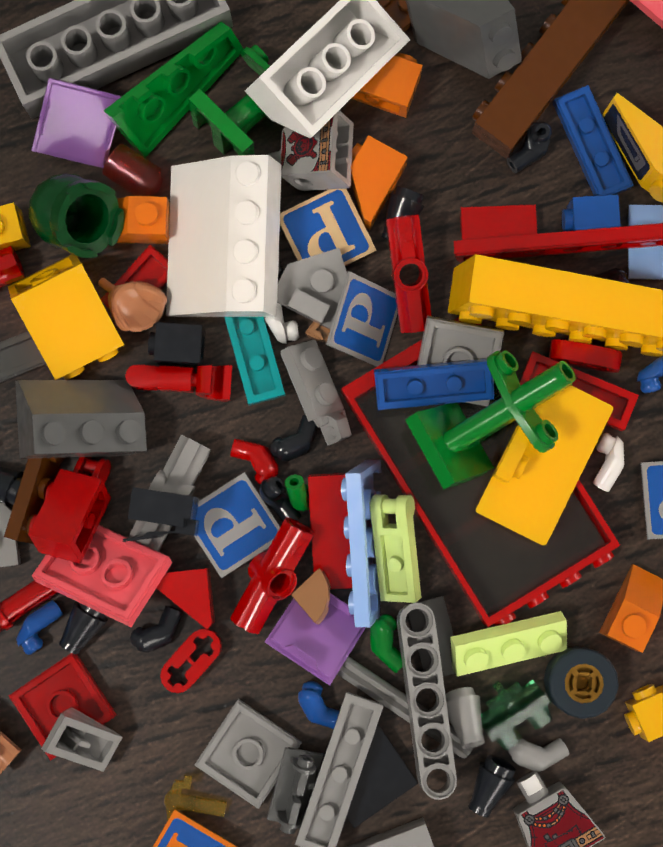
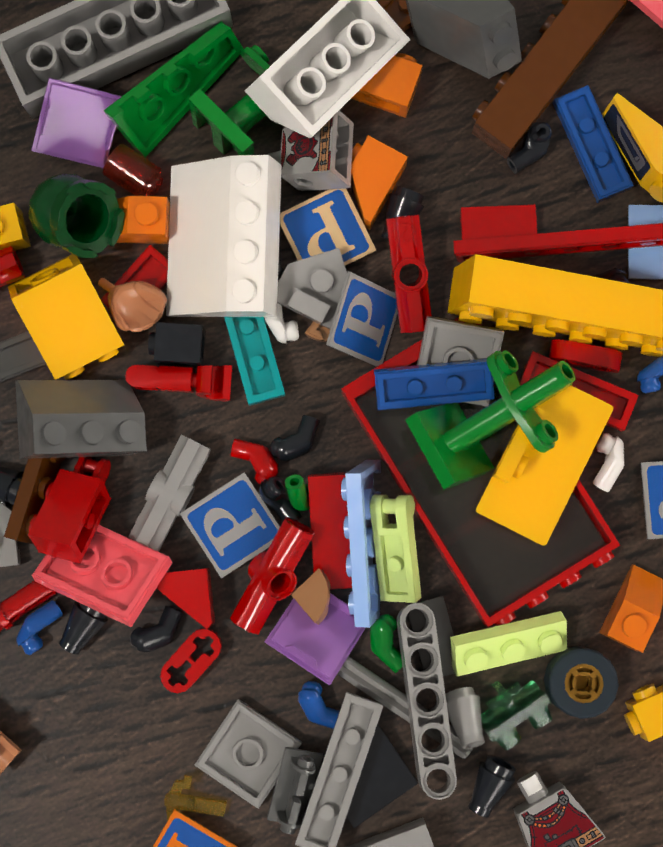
red tile [9,653,117,761] -> none
light grey slope [41,707,123,772] -> none
black piece [122,487,199,542] -> none
light grey hinge [280,340,352,446] -> none
light grey arm [509,738,569,772] -> none
blue brick [562,195,621,232] -> none

